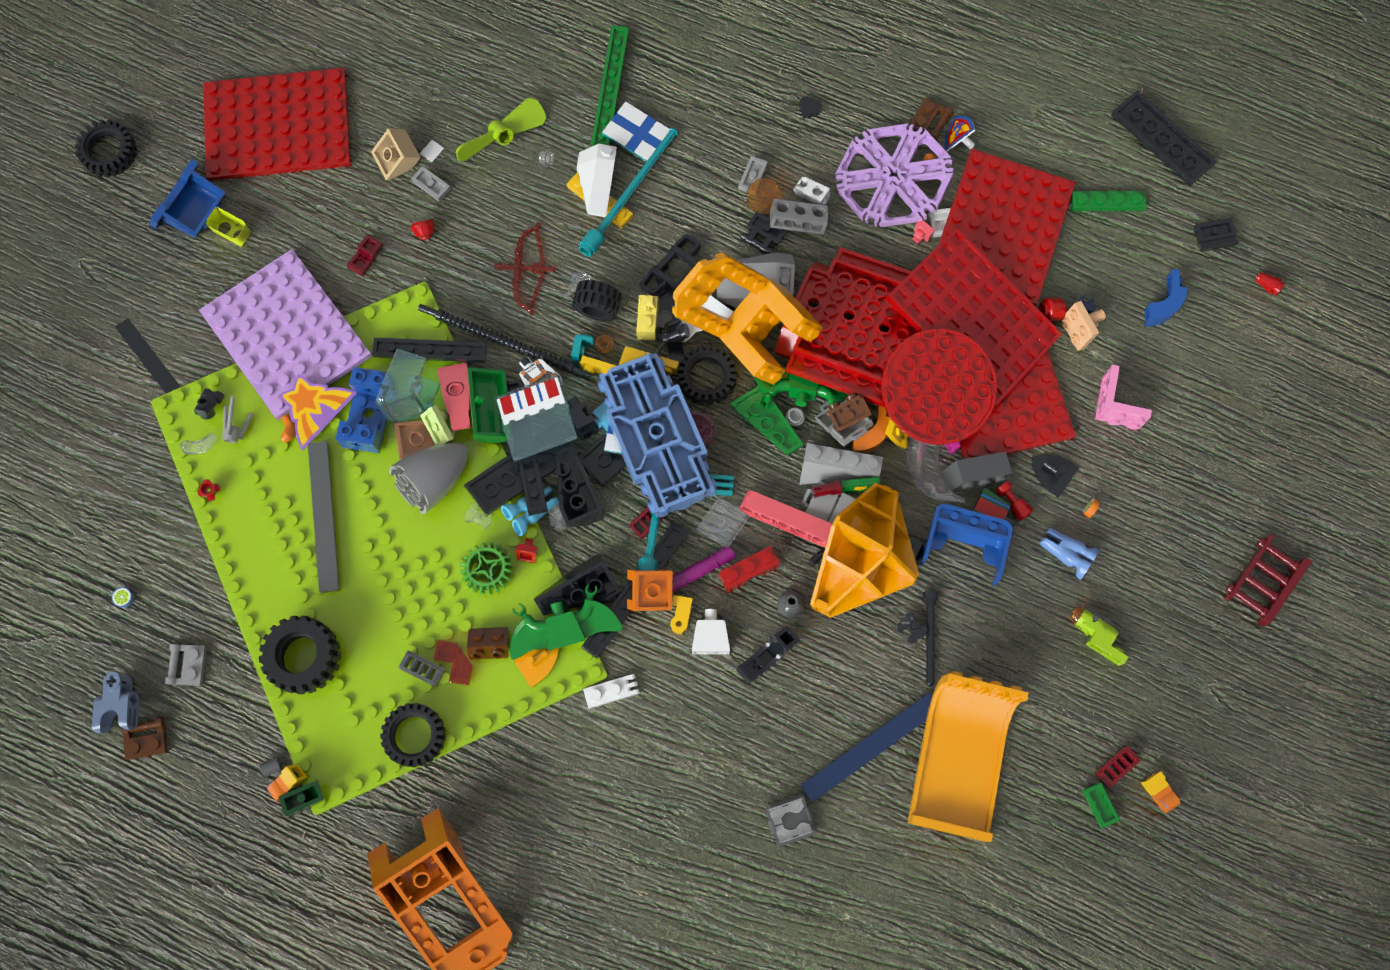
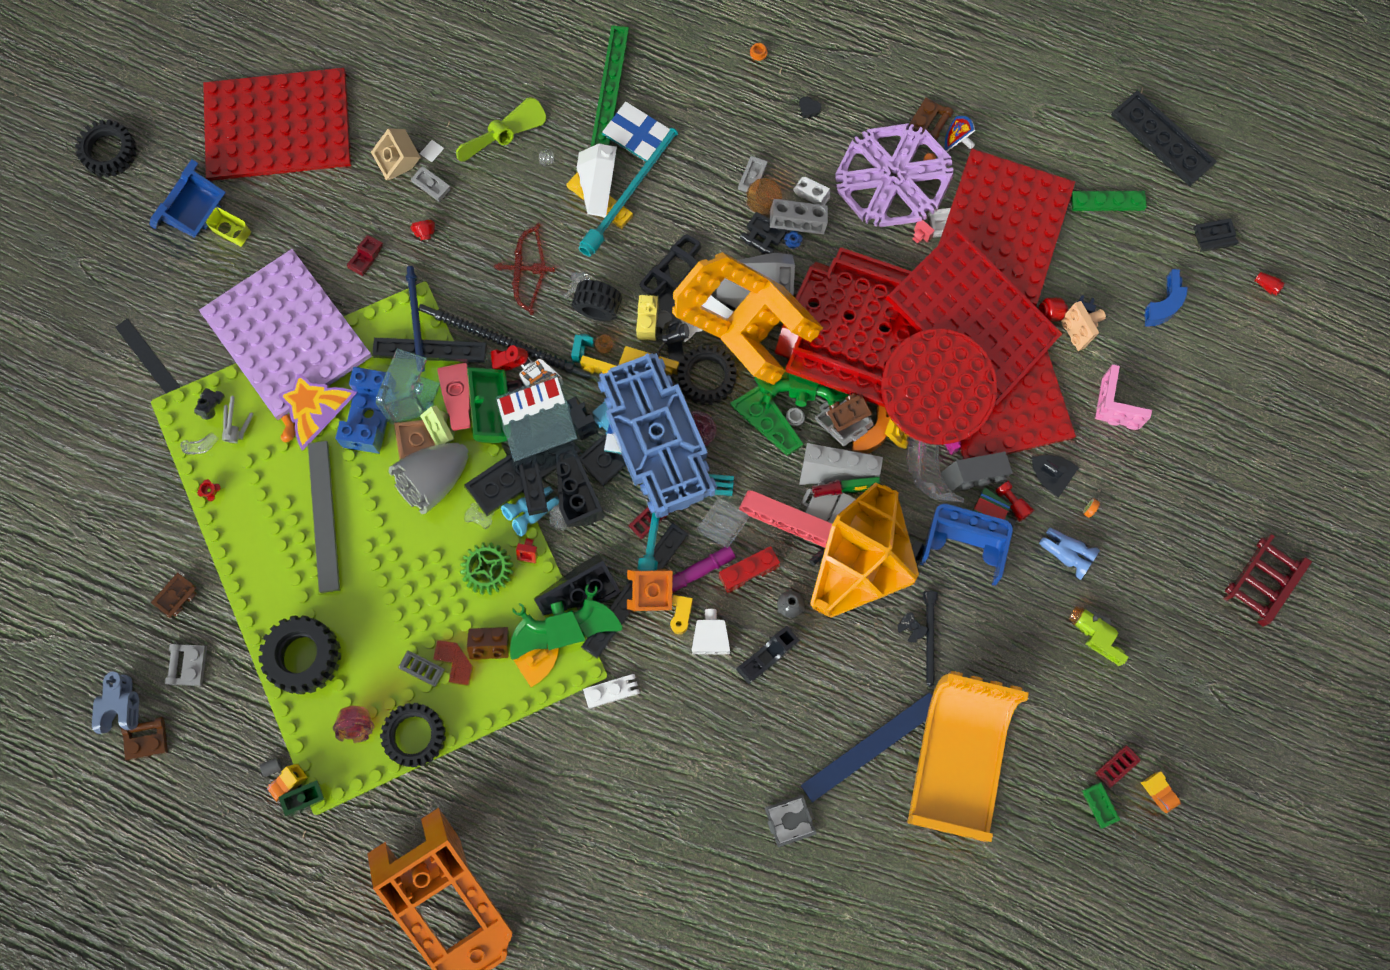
tile [112,587,134,608] -> none
none -> reddish brown bracket [151,572,196,618]
none -> clear pink cone [333,706,374,743]
none -> dark blue bar [406,266,425,372]
none -> red leg [491,345,528,371]
none -> orange plate [750,43,767,61]
none -> blue plate [784,231,802,249]

